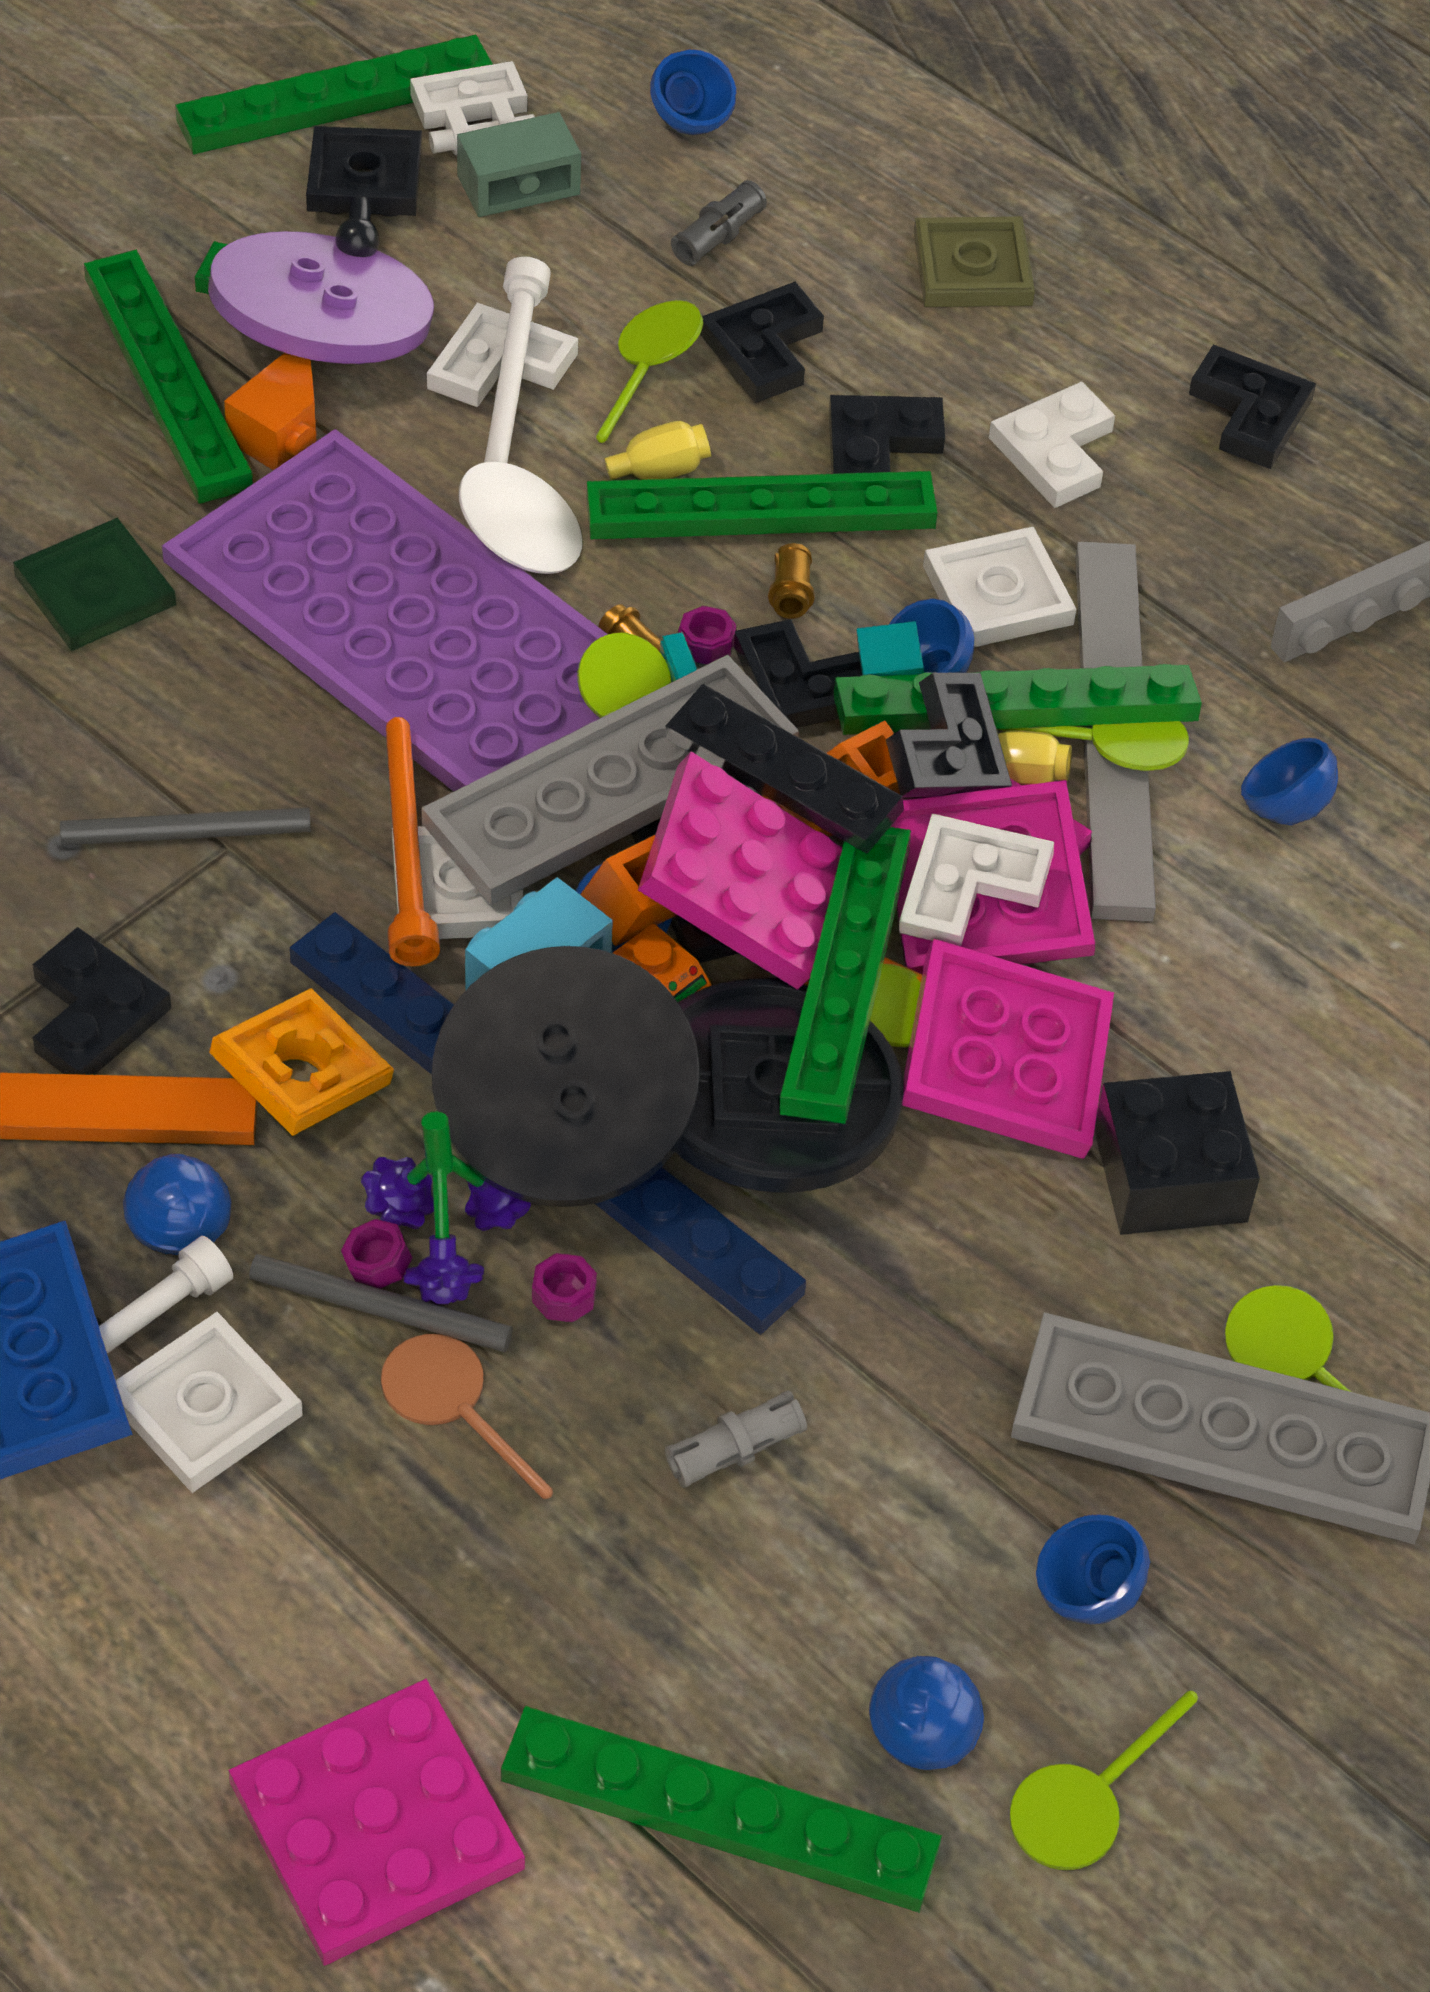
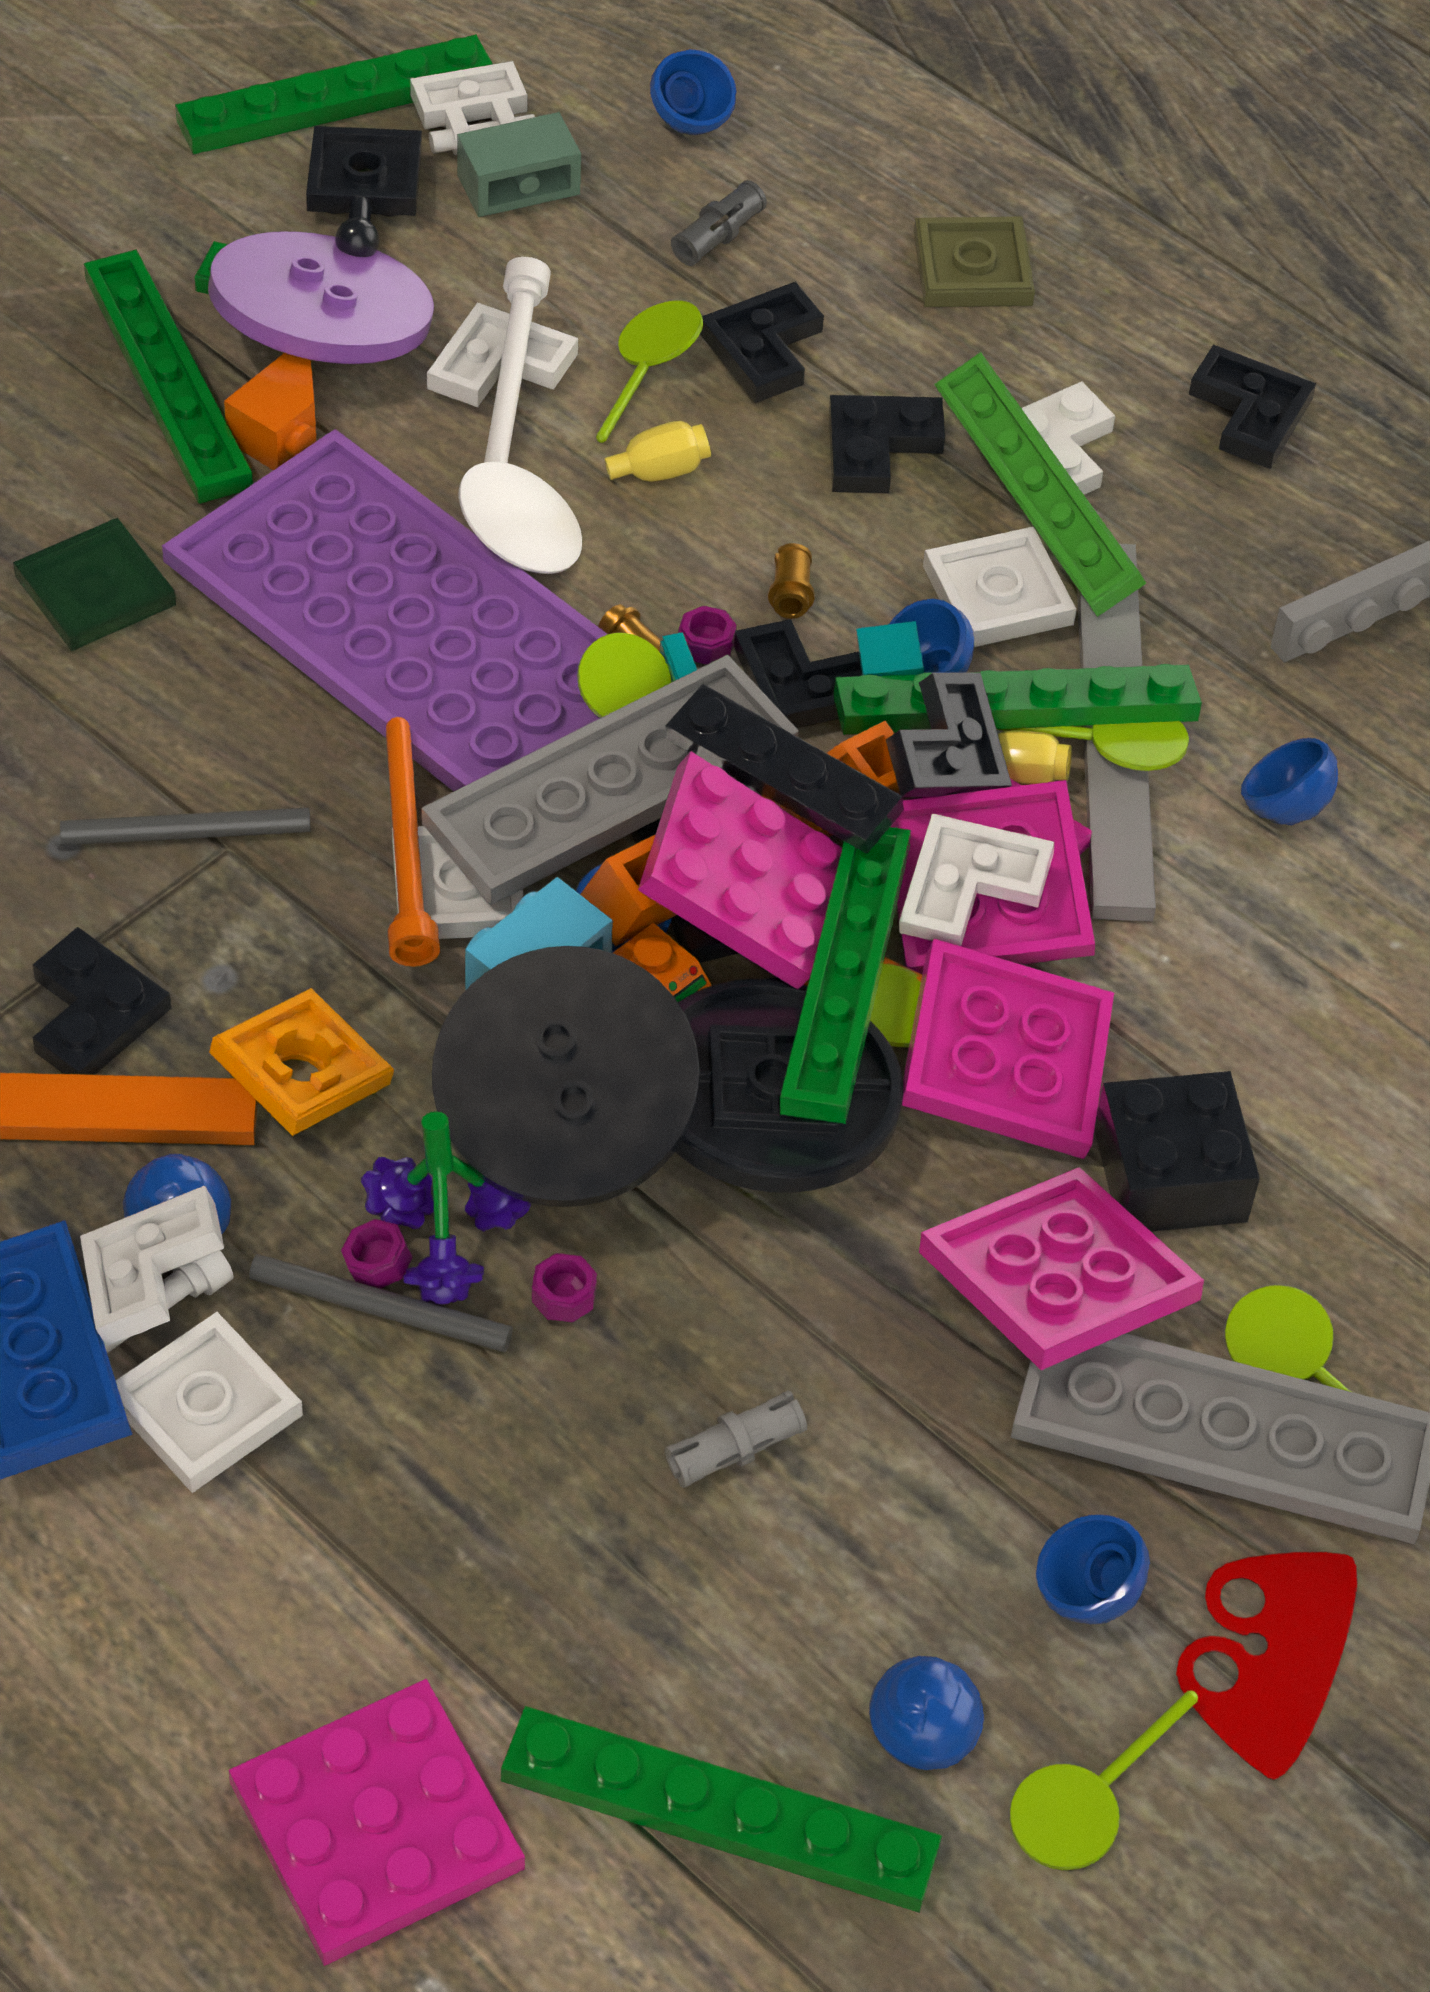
dark blue plate [289,912,806,1335] -> none
nougat piece [381,1334,553,1499] -> none
green plate [586,471,938,540] -> none
none -> white plate [80,1186,224,1346]
none -> dark pink plate [919,1167,1204,1370]
none -> bright green tile [934,352,1146,617]
none -> red piece [1176,1552,1357,1780]

